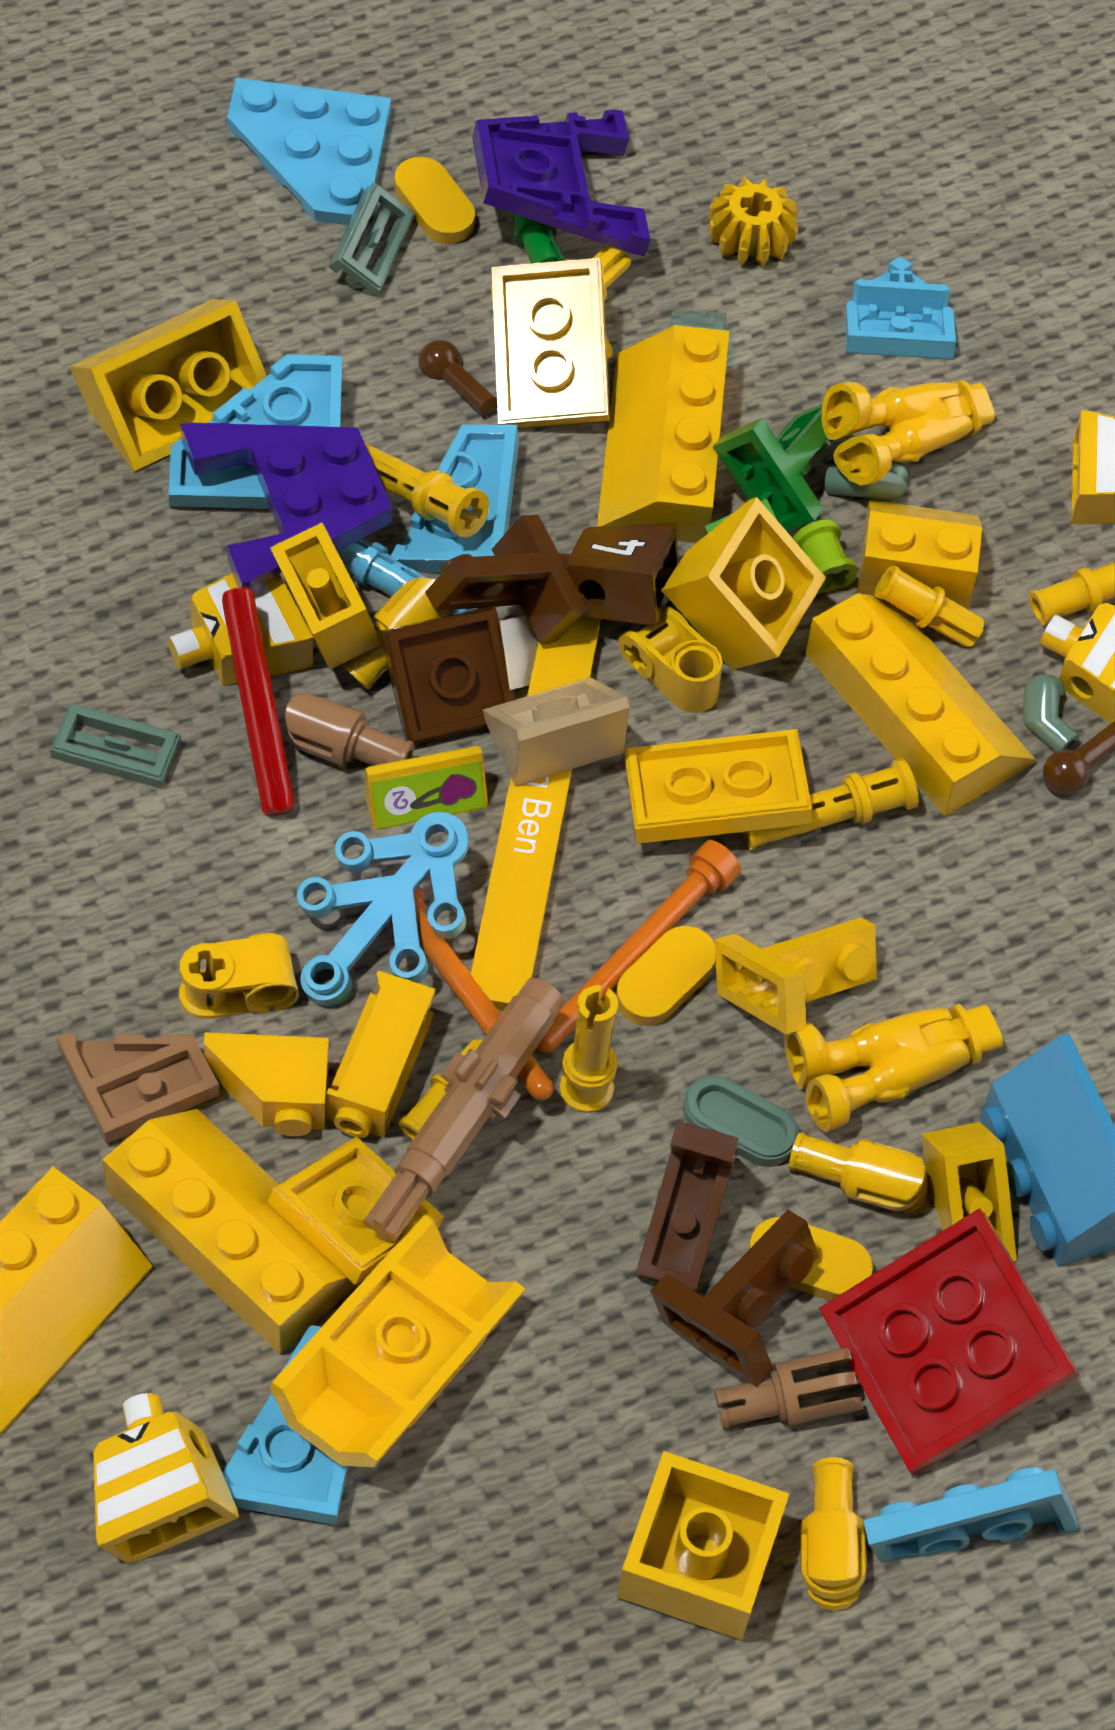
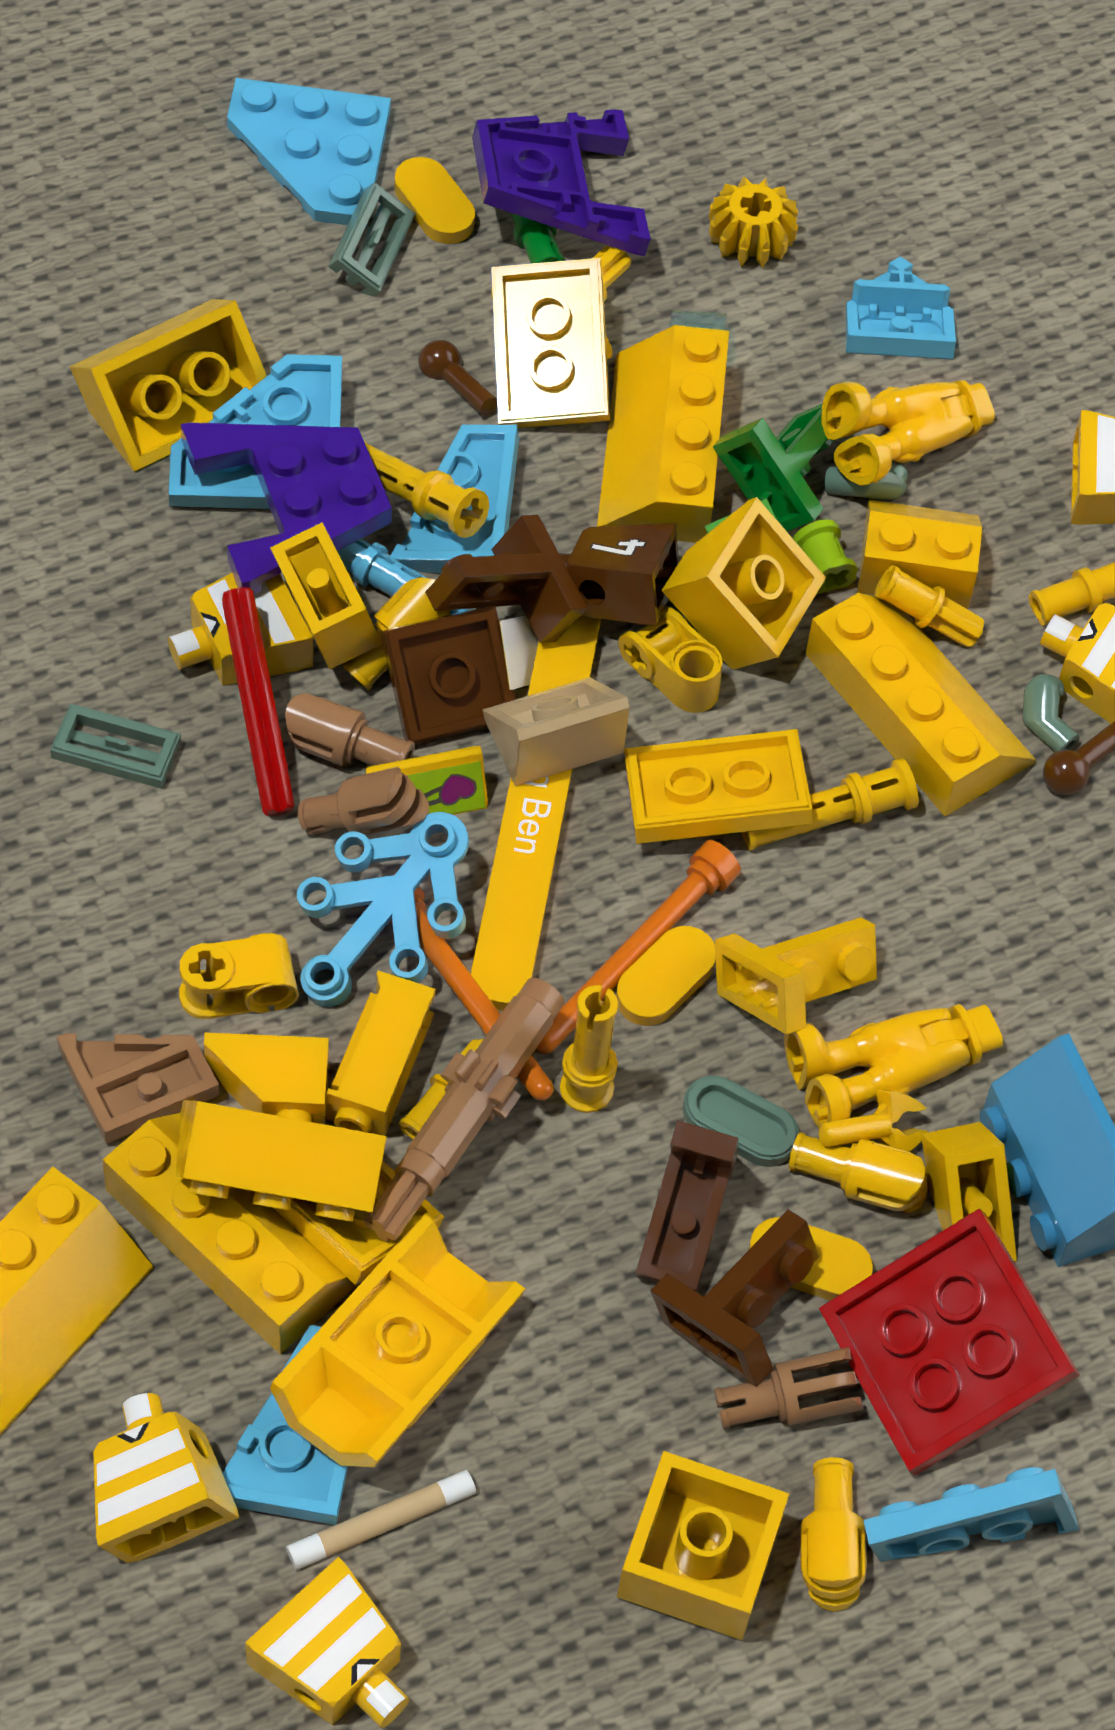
none -> yellow slope [176,1100,387,1222]
none -> yellow torso [245,1557,409,1728]
none -> tan bar [286,1470,476,1571]
none -> medium nougat arm [298,767,429,836]
none -> yellow bar [818,1090,928,1152]

